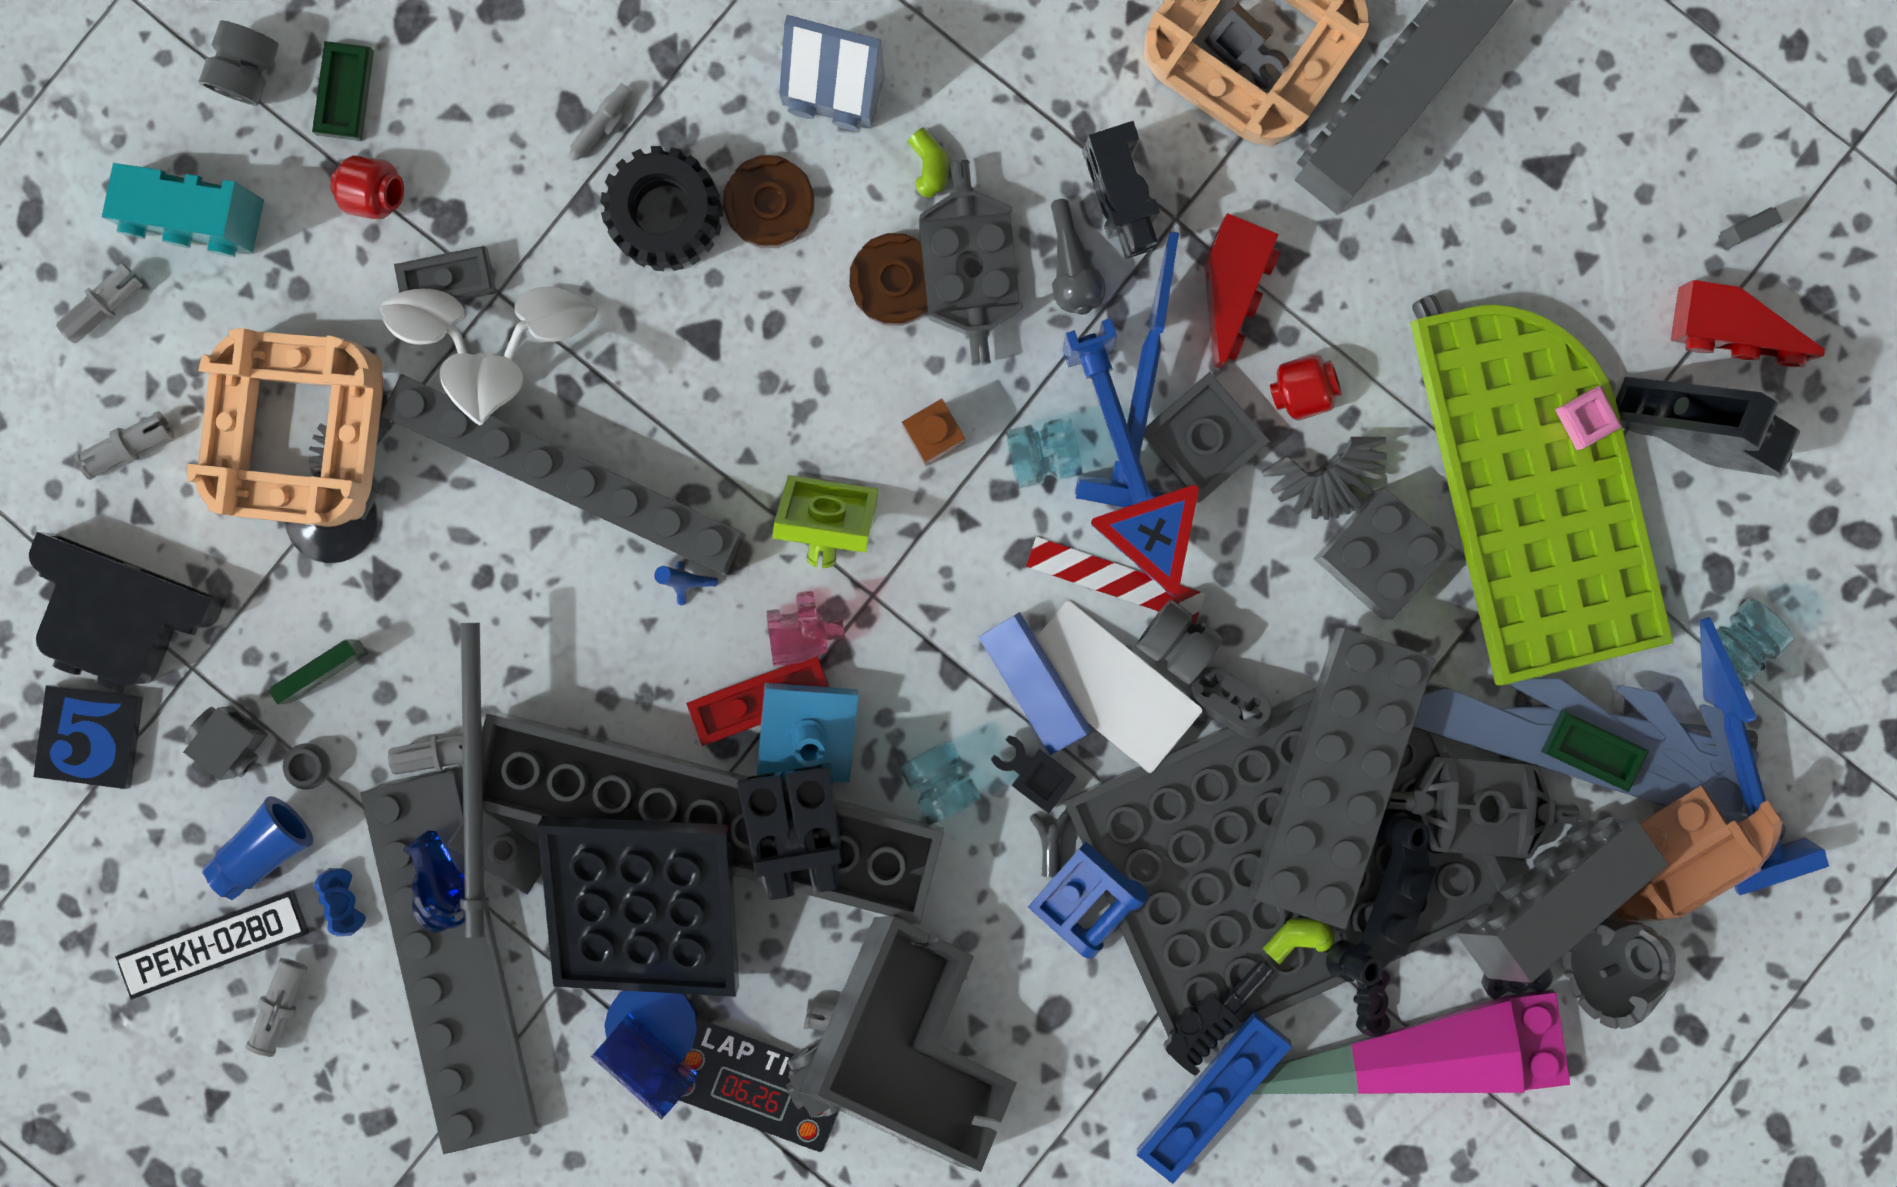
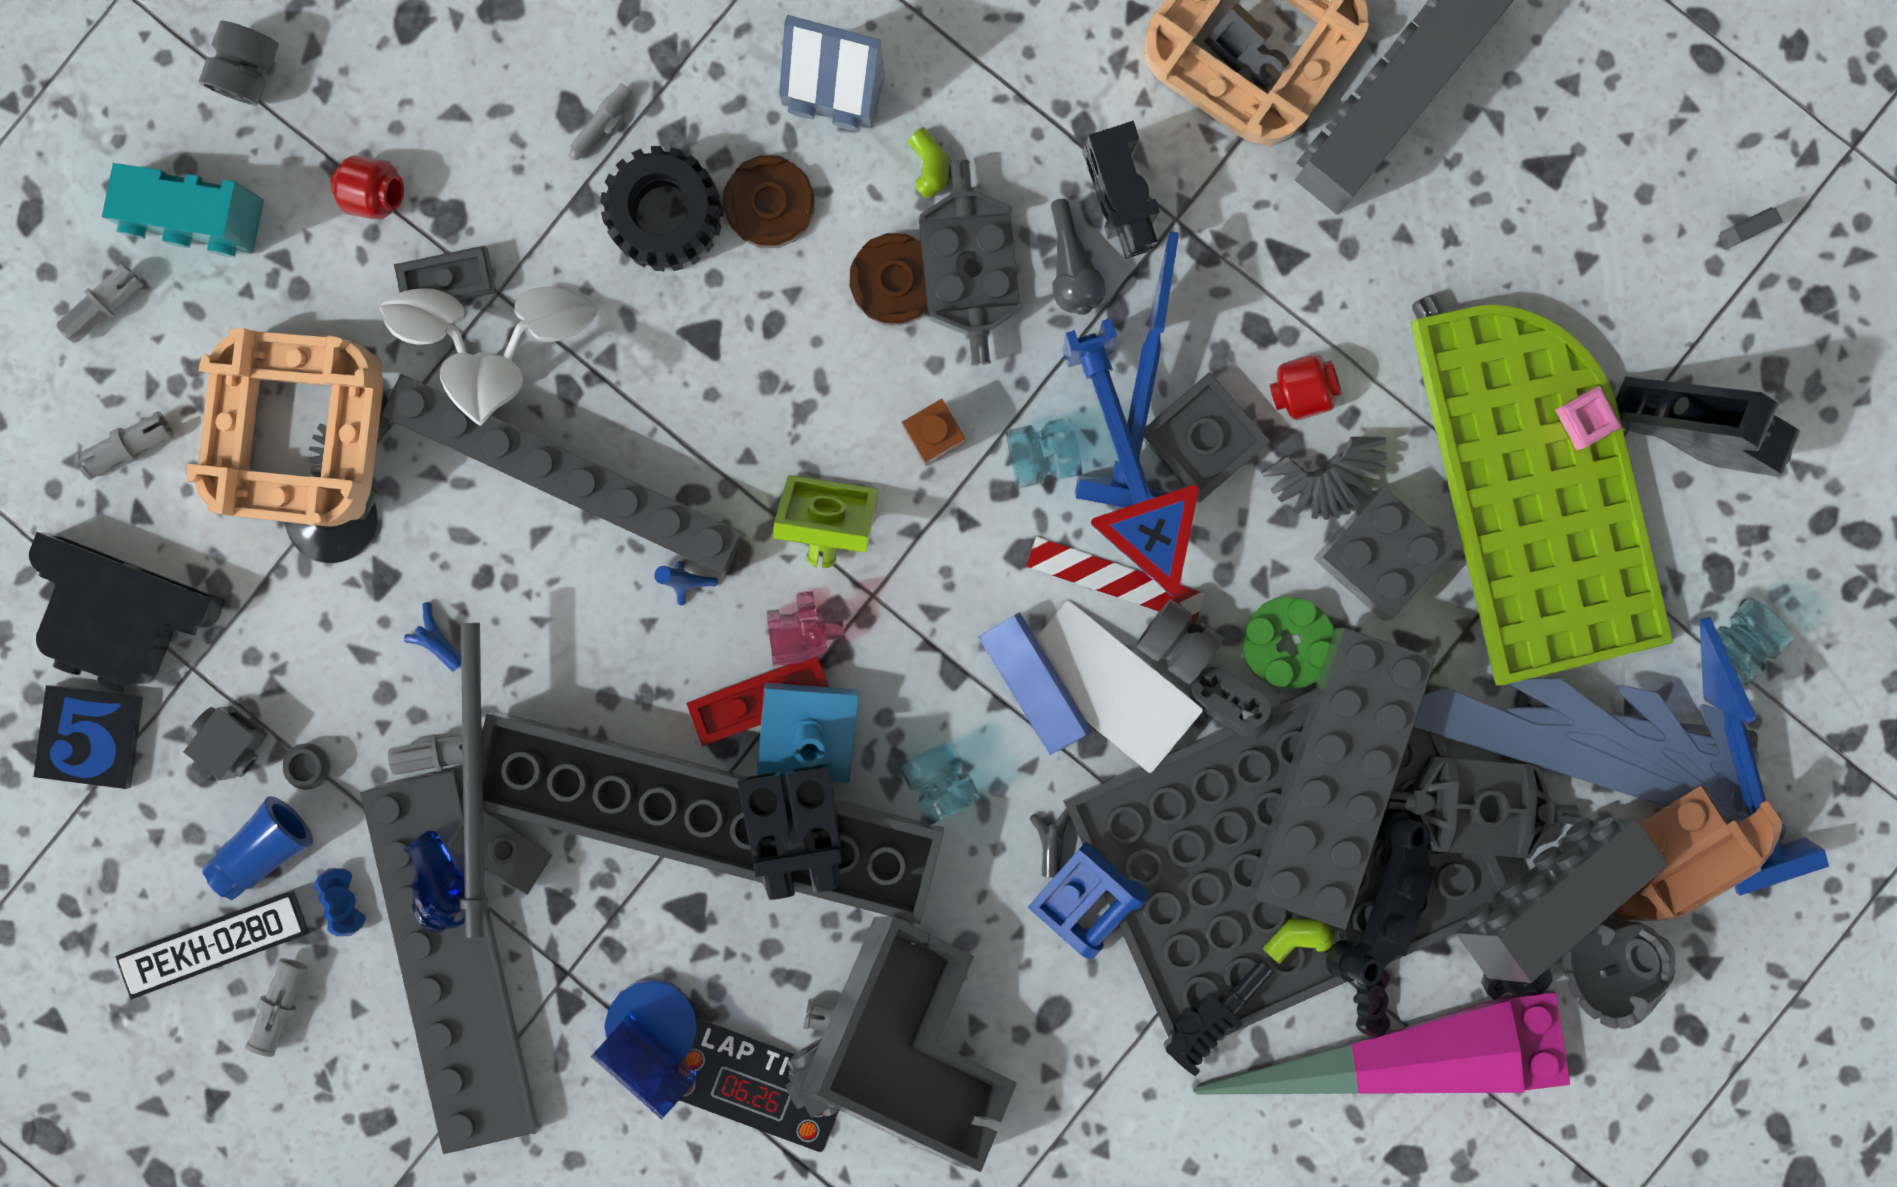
dark green tile [269,639,368,705] -> none
dark green tile [312,41,374,141] -> none
black plate [537,816,739,997] -> none
black plate [991,735,1077,814] -> none
blue plate [1137,1011,1292,1184] -> none
red slope [1204,213,1281,369] -> none
dark green tile [1541,710,1649,792] -> none
red slope [1671,280,1825,367] -> none
none -> blue bar [404,602,461,672]
none -> bright green plate [1241,597,1334,689]

